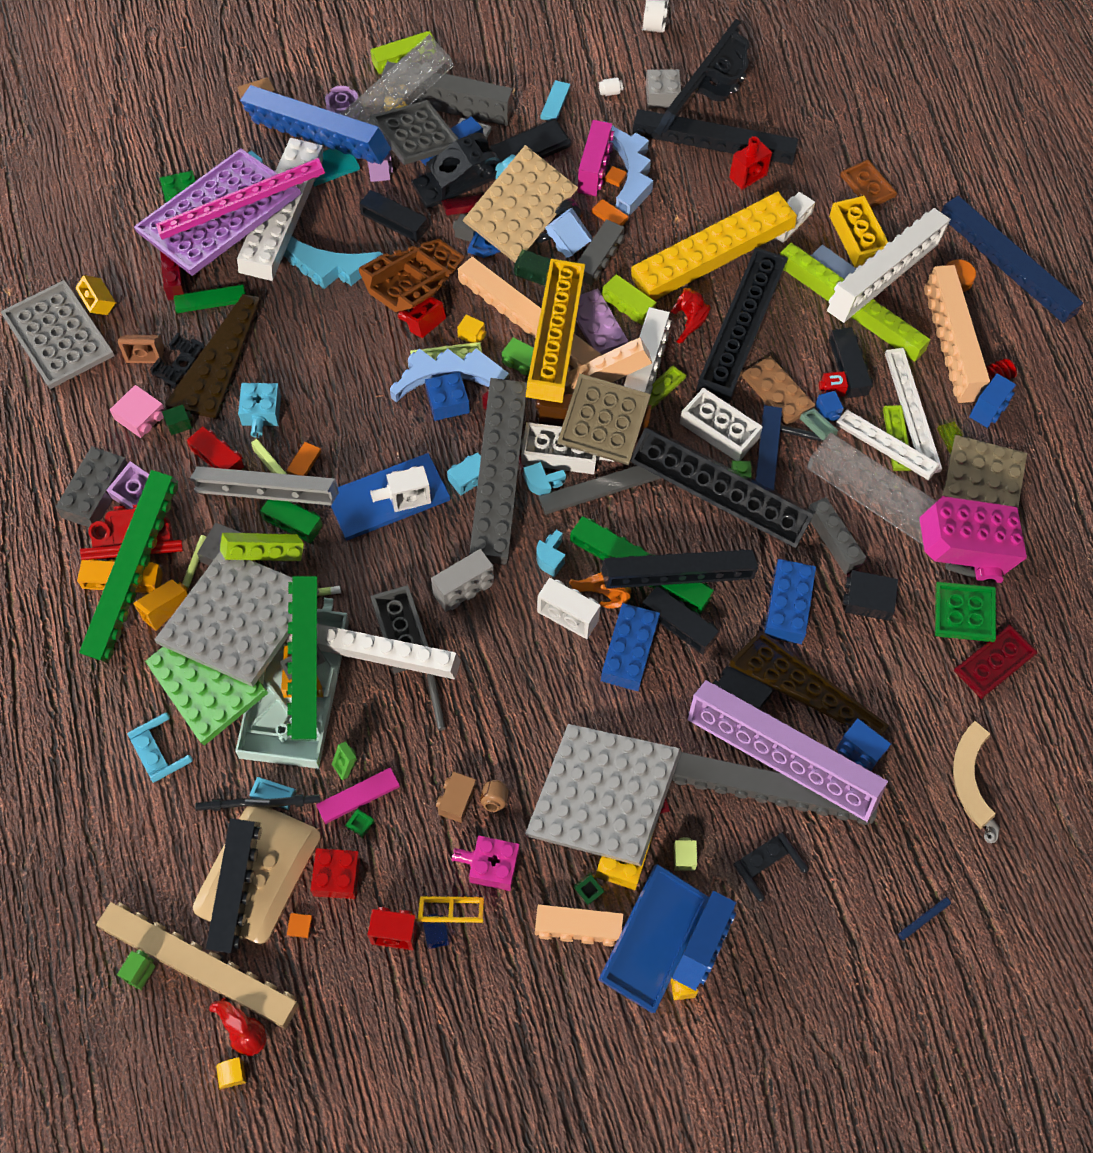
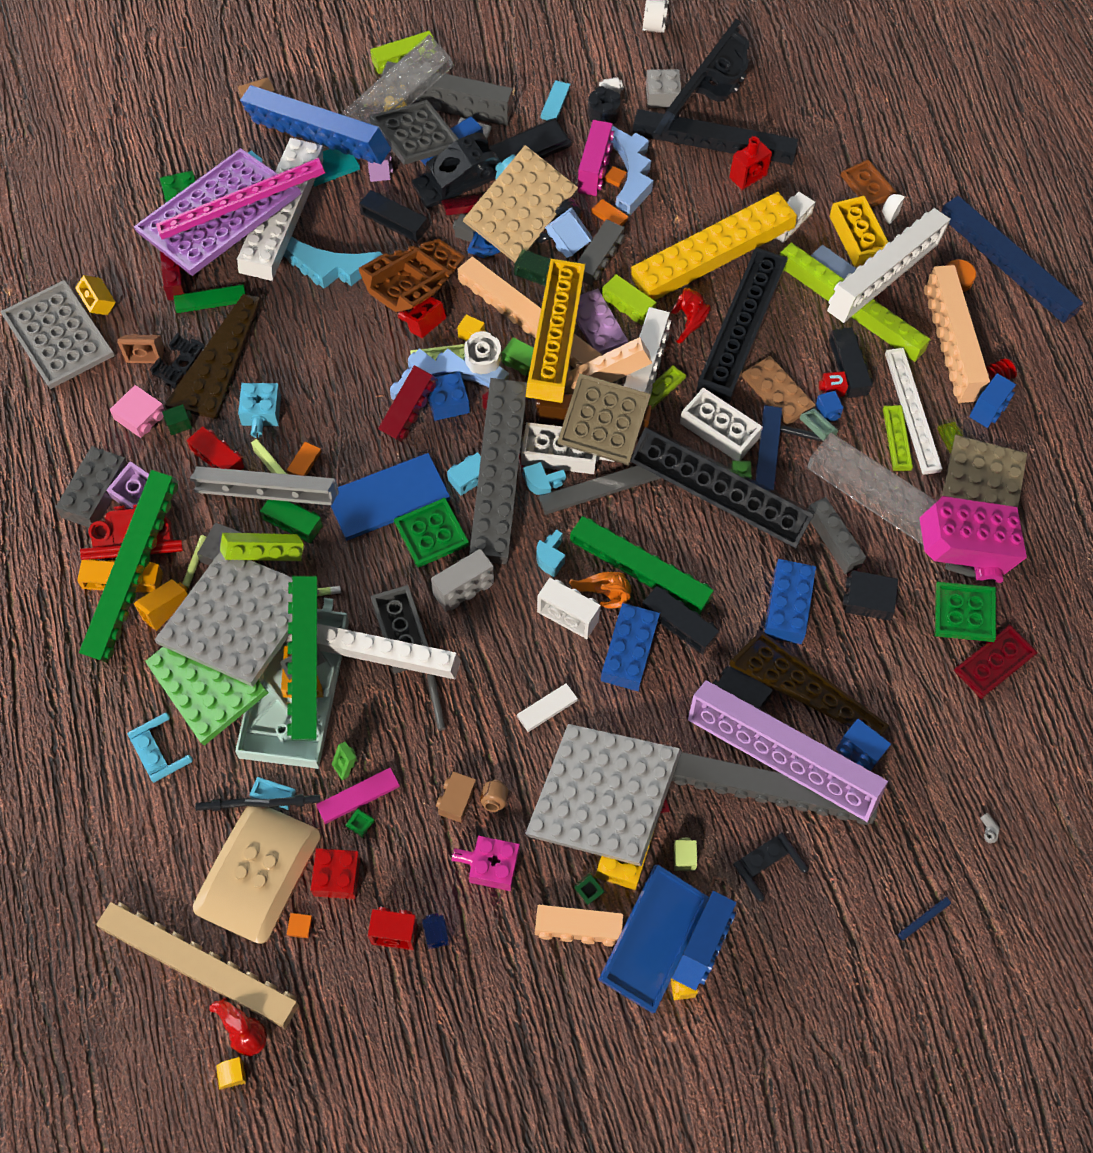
bright green brick [117,949,156,991] -> none
black brick [206,818,262,953] -> none
lavender brick [325,86,360,120] -> none
white brick [370,466,431,512] -> none
yellow window [417,896,484,923] -> none
black brick [601,549,759,589] -> none
white tile [836,410,940,480] -> none
tan tile [953,721,996,829] -> none
none -> dark red brick [378,365,437,442]
none -> green plate [394,498,469,568]
none -> white brick [464,331,501,374]
none -> white tile [517,683,578,732]
none -> black brick [587,86,621,125]
none -> white brick [882,194,905,225]

